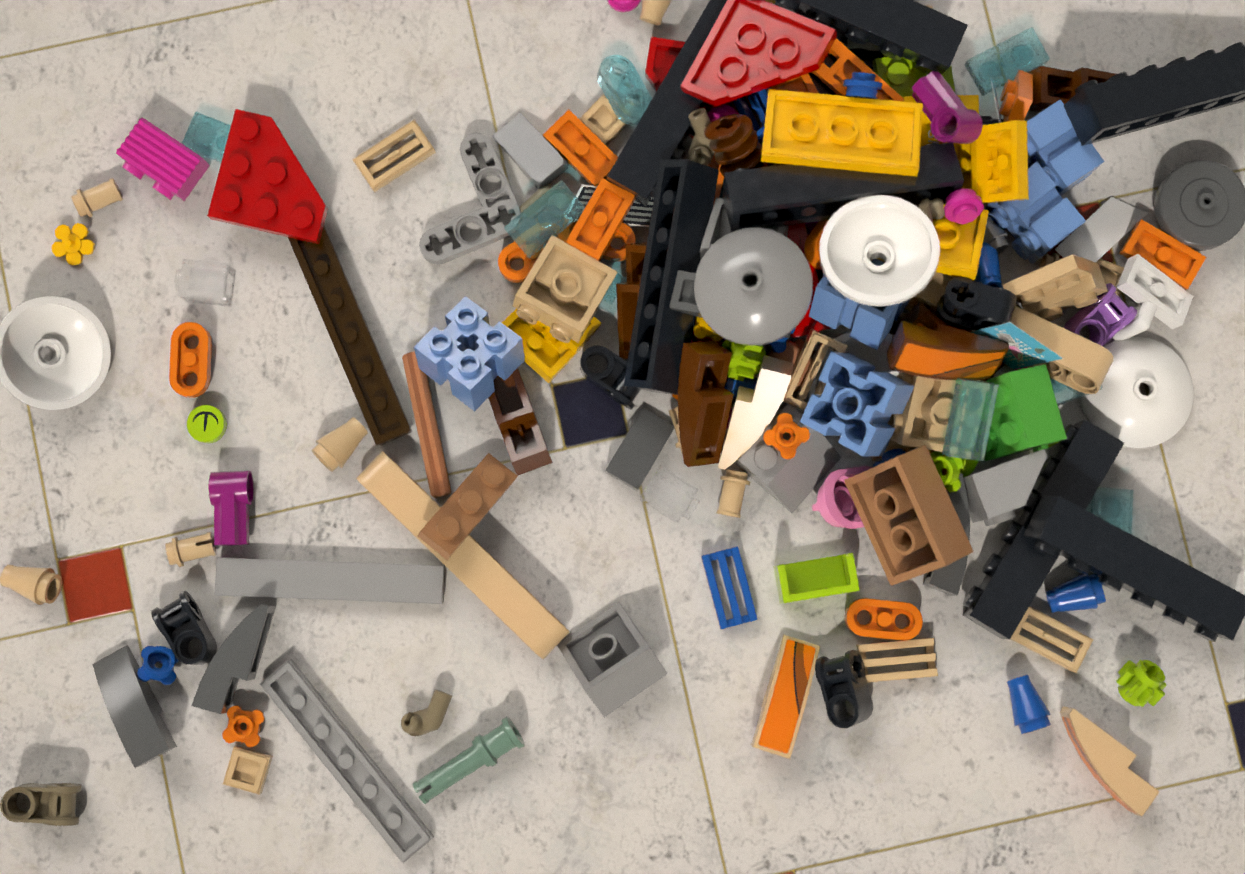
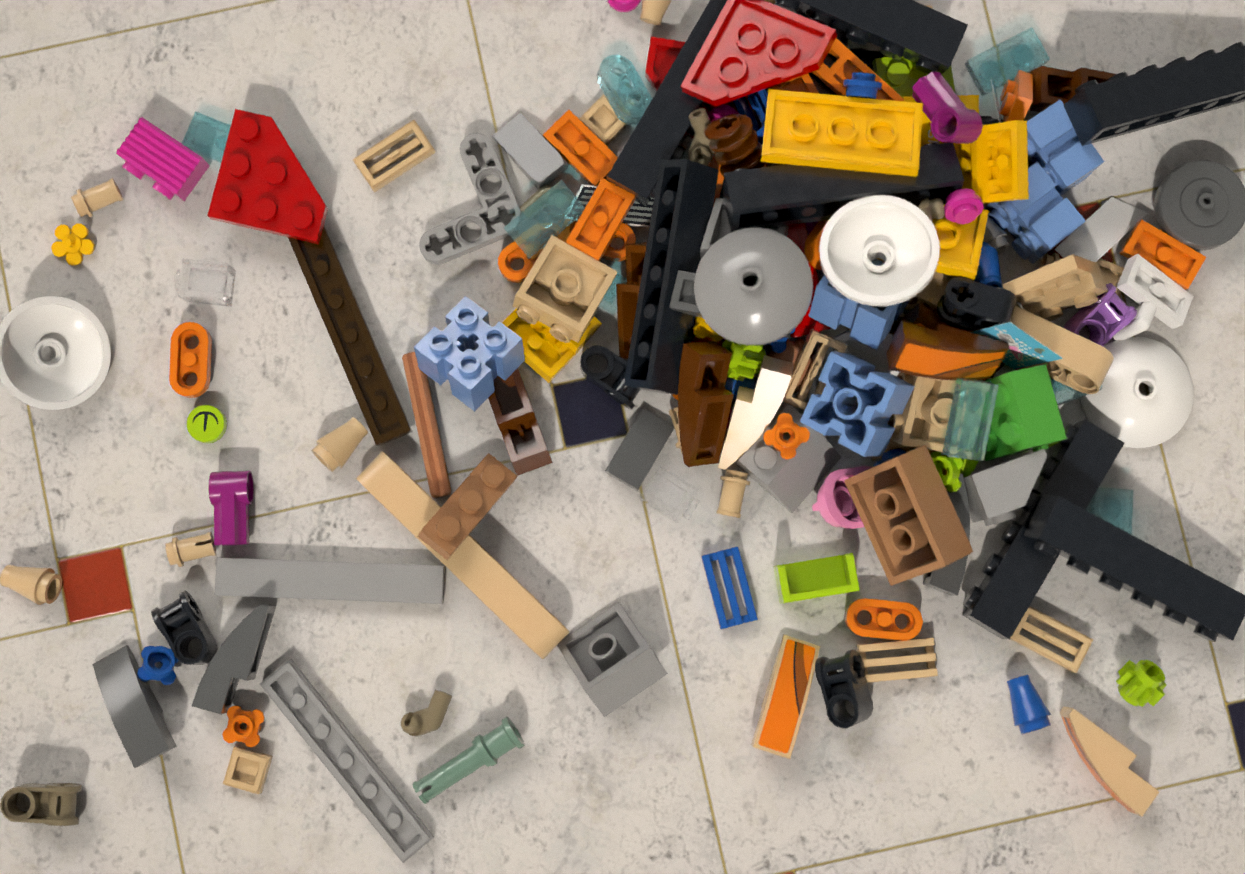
blue cone [1045,573,1106,613] -> none

